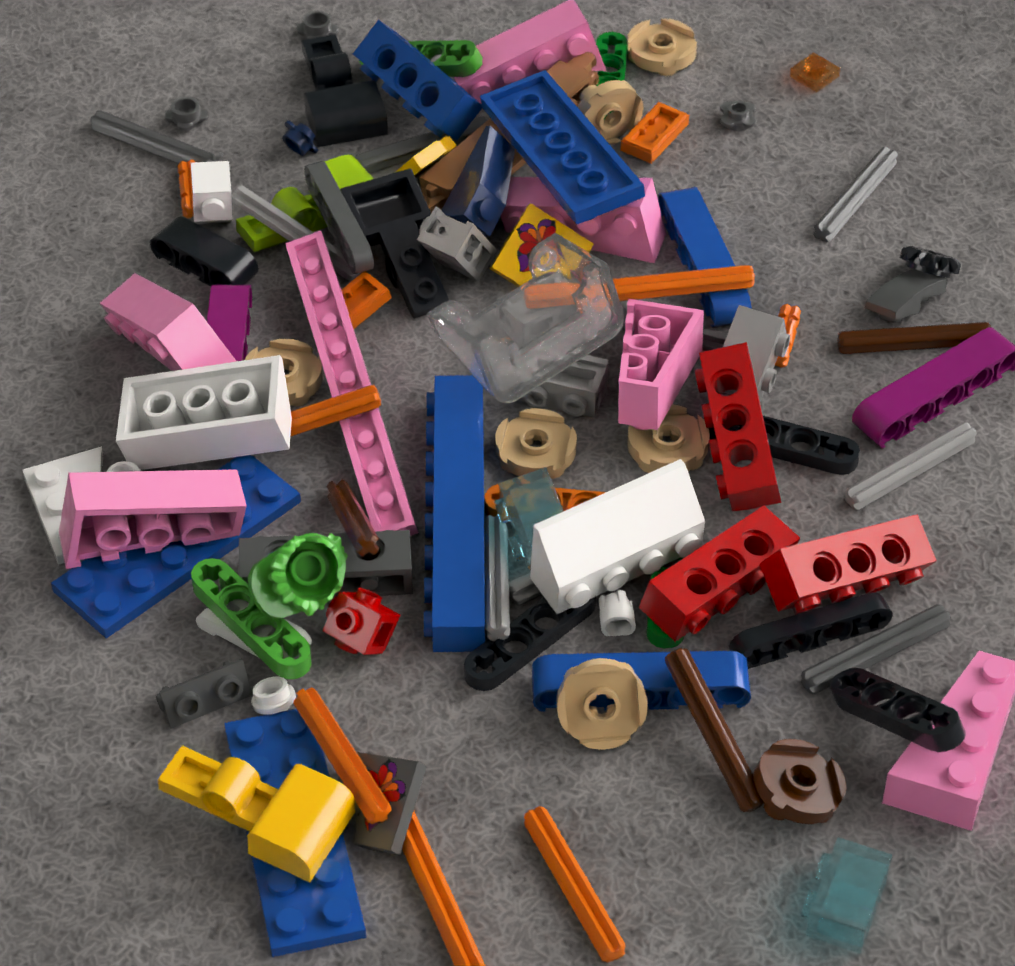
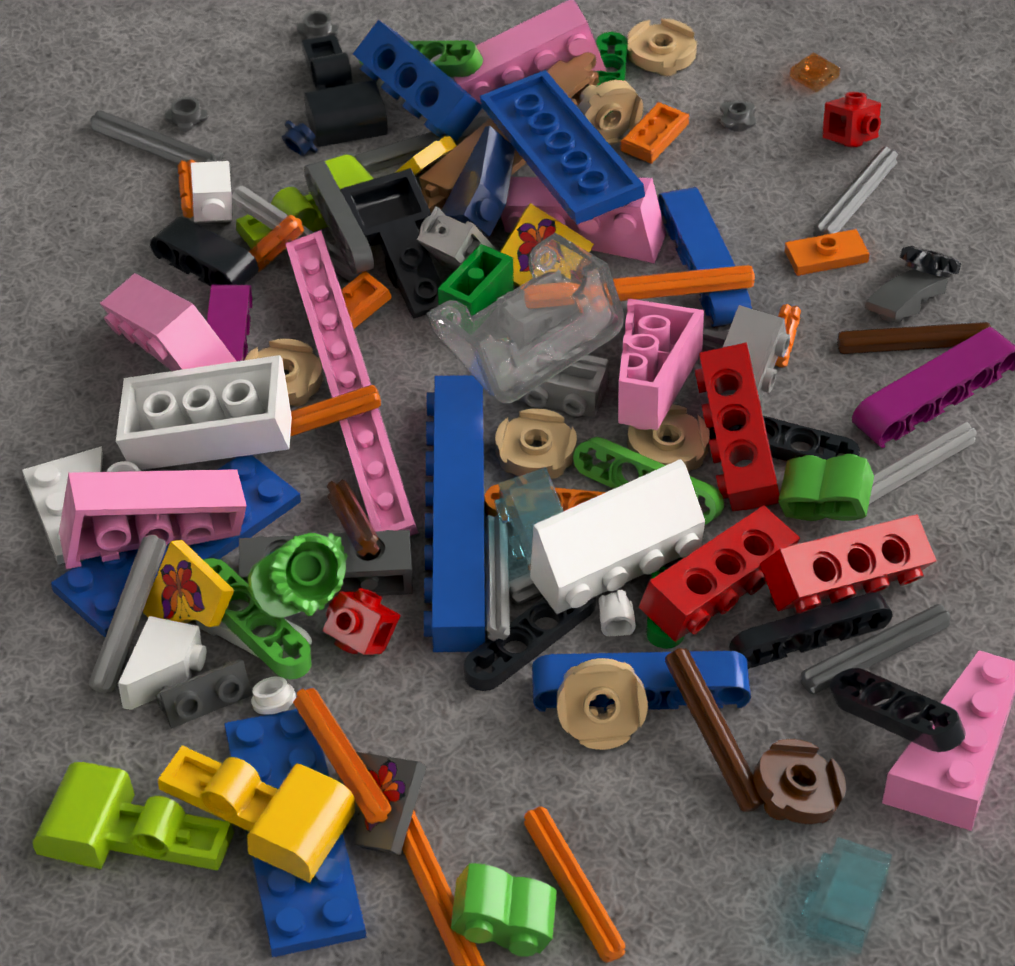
none -> lime plate [33,762,234,871]
none -> light grey axle [89,534,167,694]
none -> white slope [118,616,207,710]
none -> yellow tile [142,540,235,627]
none -> orange axle [249,215,304,272]
none -> green brick [438,244,513,337]
none -> bright green brick [451,863,557,957]
none -> bright green beam [573,437,724,525]
none -> bright green brick [778,454,874,521]
none -> orange plate [784,229,870,276]
none -> red brick [822,92,881,147]

